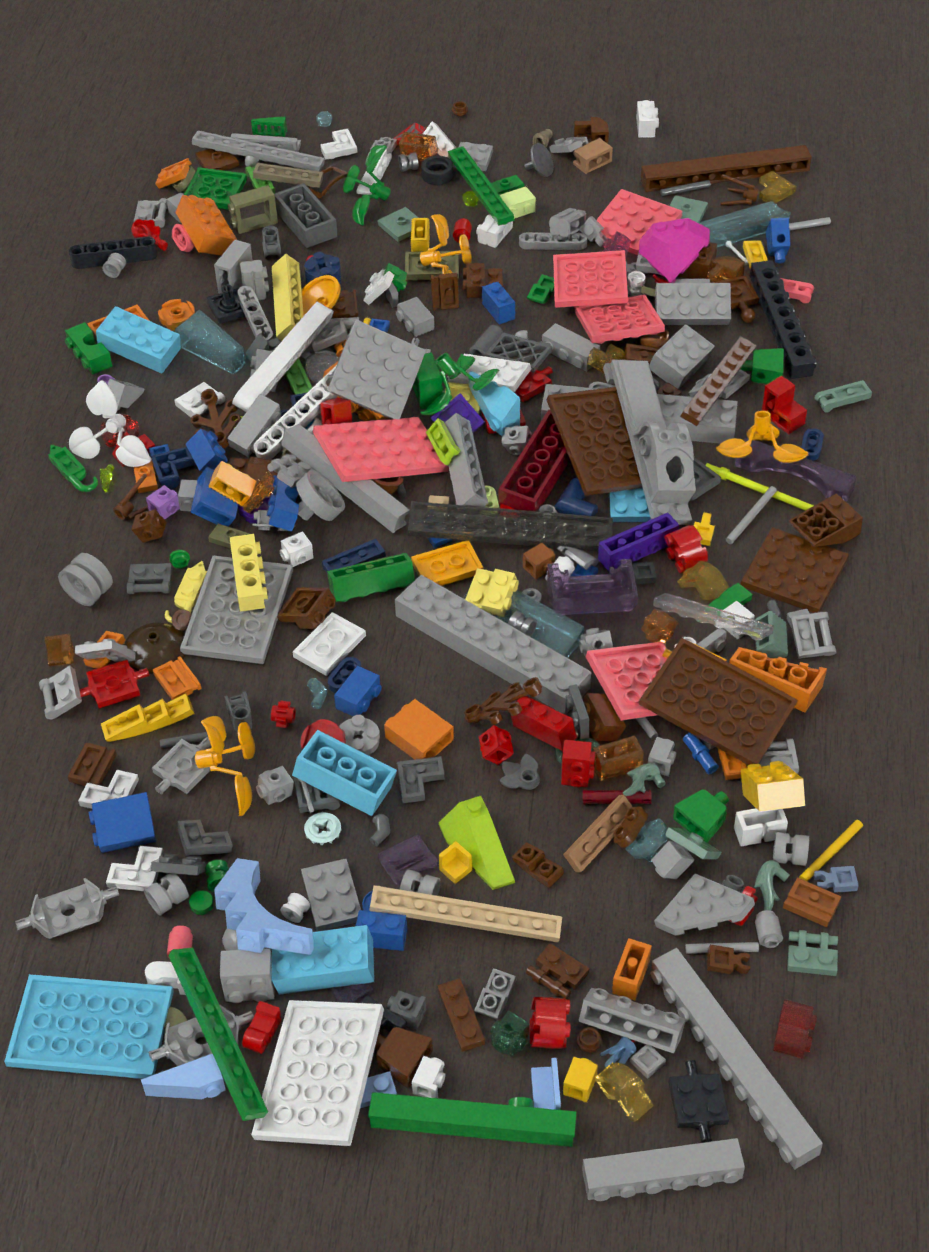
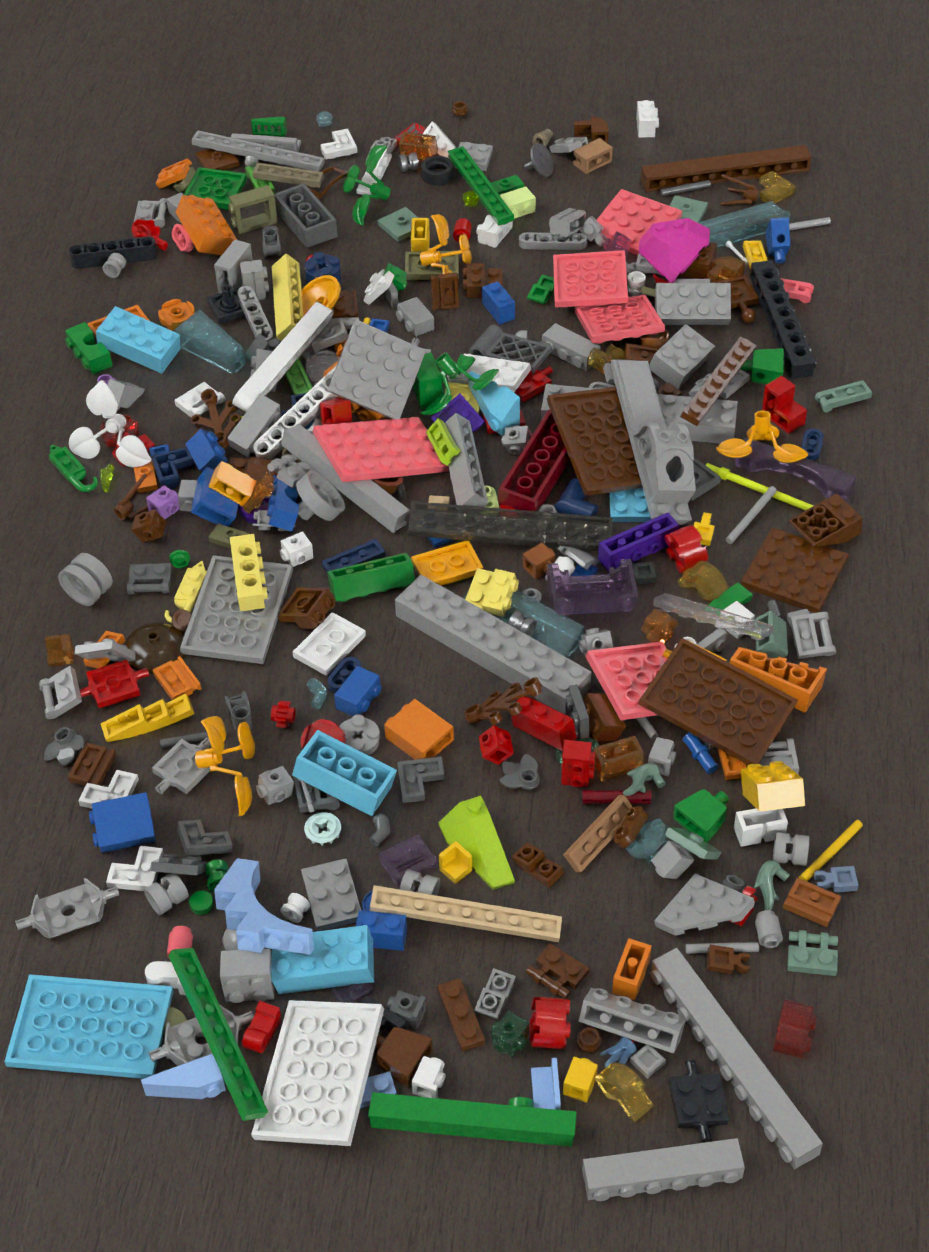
none -> dark grey plate [44,727,85,766]

